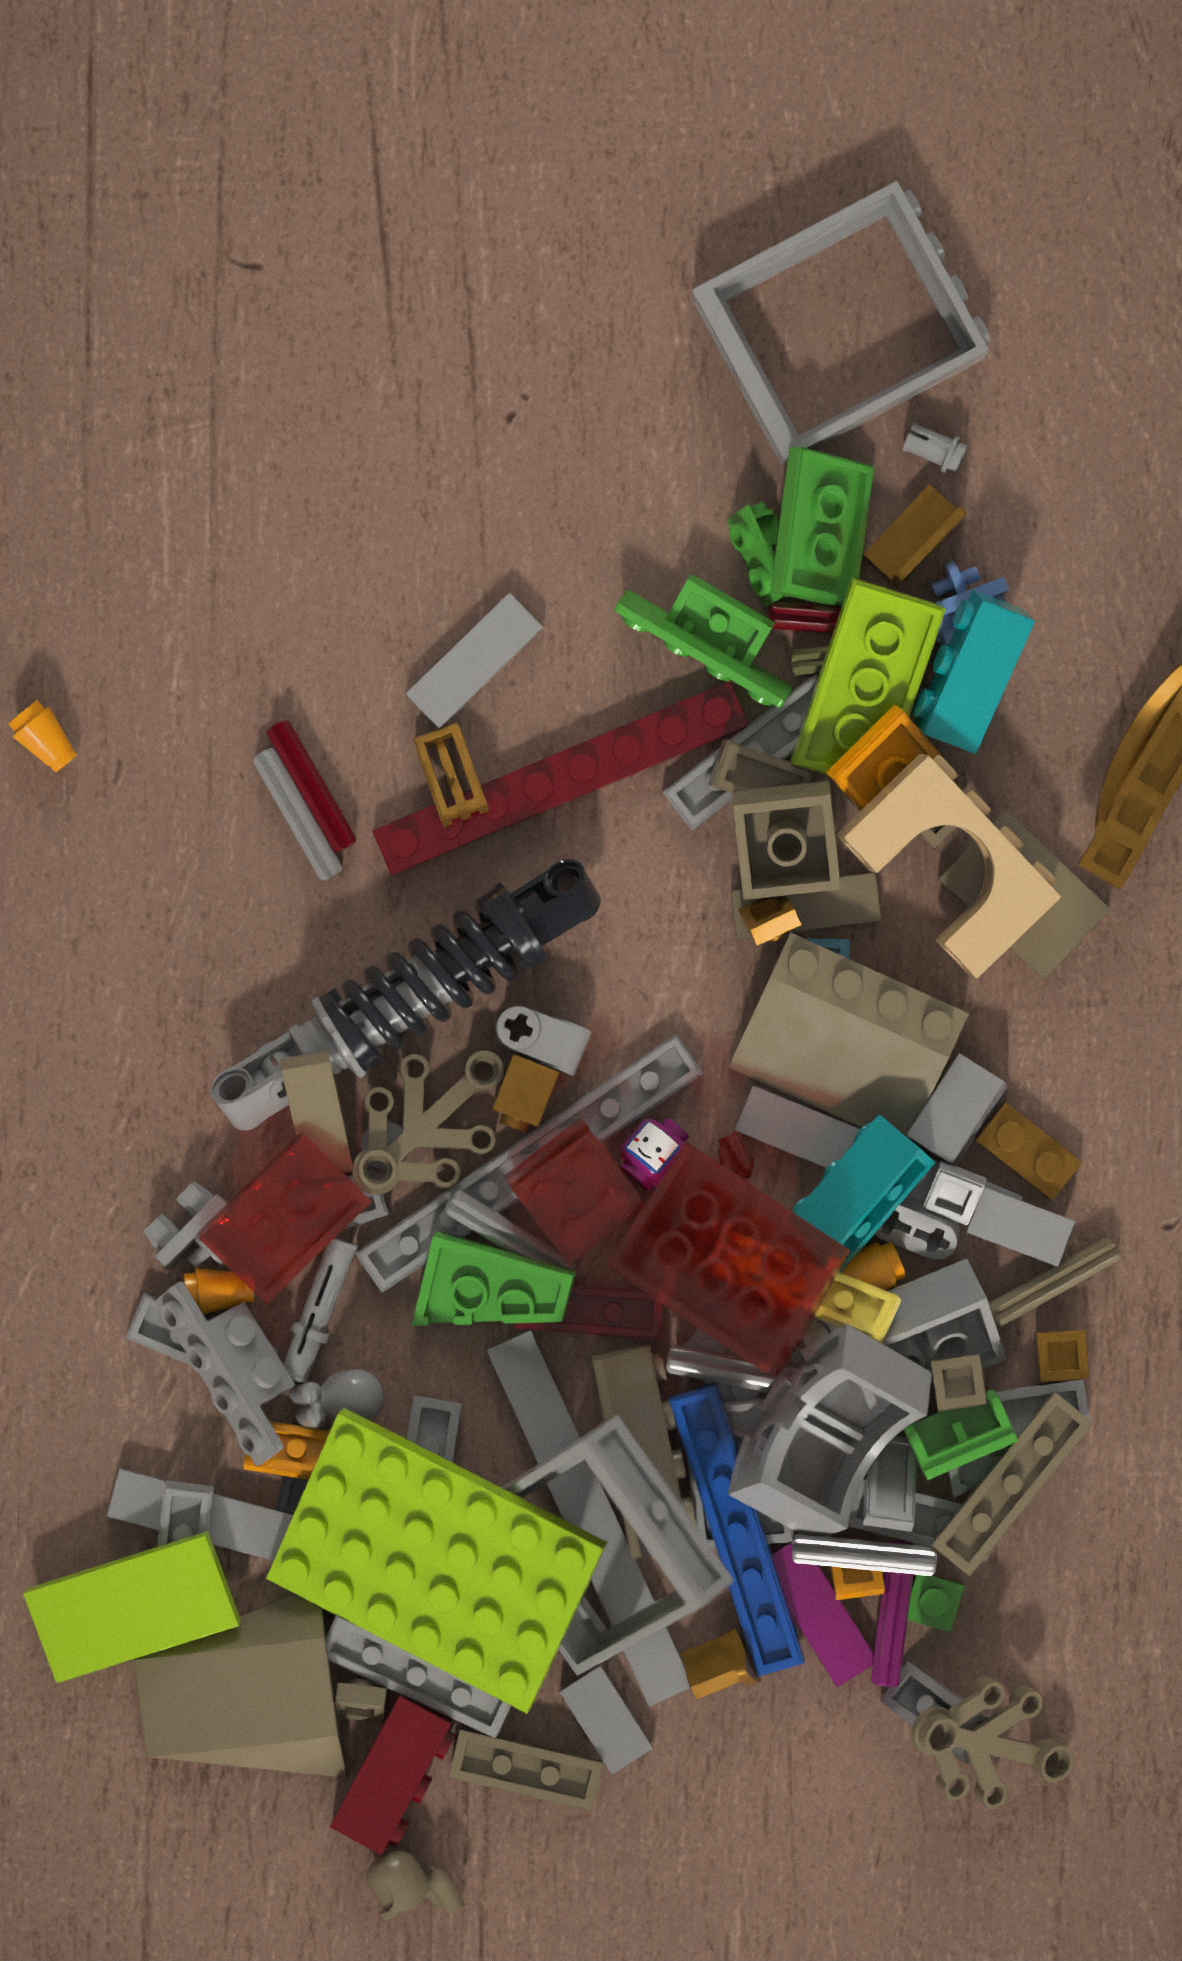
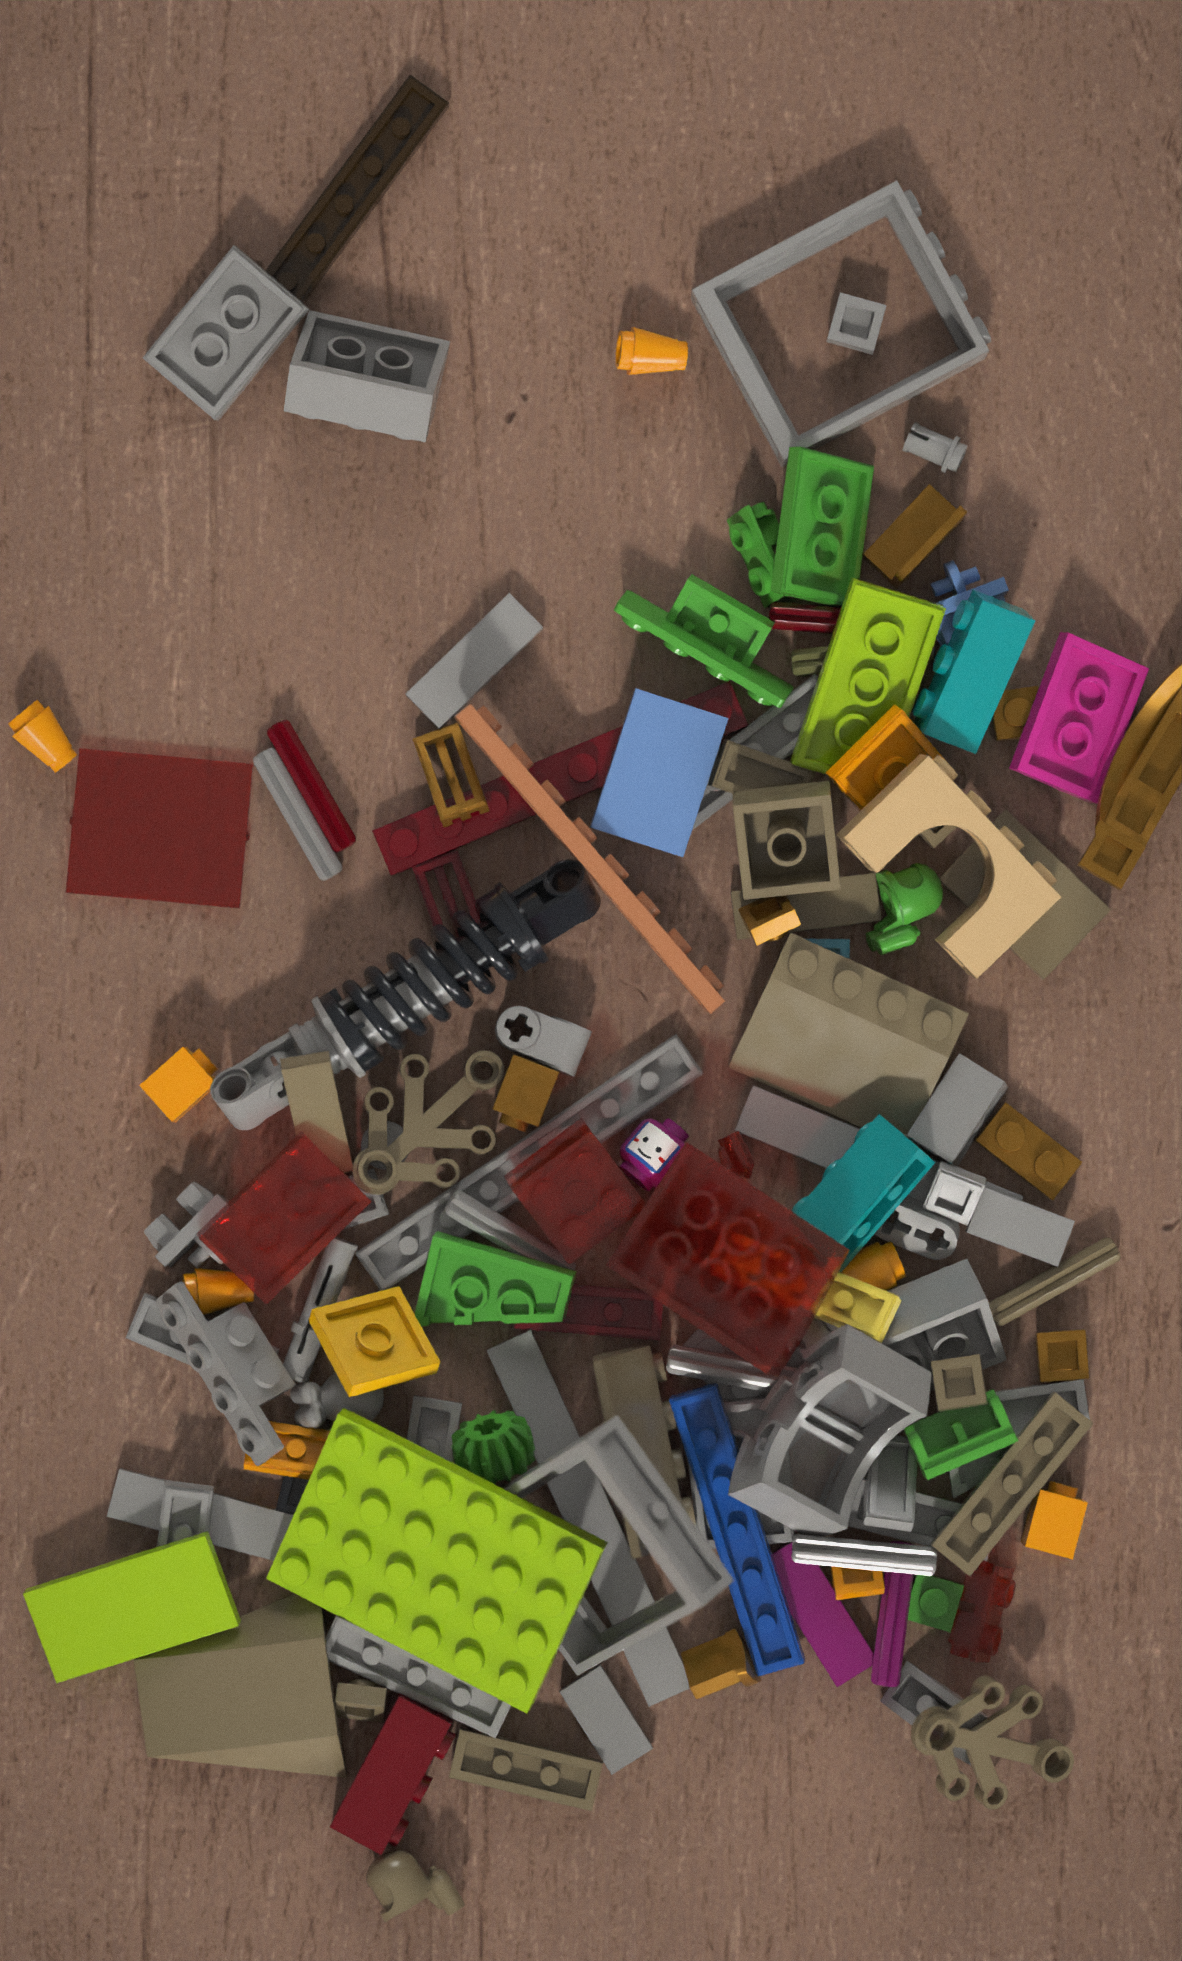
none -> clear red piece [66,748,253,909]
none -> light orange brick [139,1046,218,1122]
none -> light grey tile [143,245,309,421]
none -> dark brown tile [265,75,449,304]
none -> light grey slope [284,310,450,442]
none -> yellow plate [309,1286,440,1397]
none -> dark red tile [412,850,481,936]
none -> bright green gear [451,1410,535,1484]
none -> nougat plate [454,703,725,1014]
none -> medium blue tile [590,688,729,857]
none -> light orange cone [615,327,688,375]
none -> light grey plate [826,292,887,355]
none -> bright green piece [865,863,943,955]
none -> clear red hinge [948,1560,1016,1663]
none -> pearl gold plate [992,686,1039,742]
none -> dark pink plate [1009,632,1149,804]
none -> light orange brick [1021,1481,1088,1560]

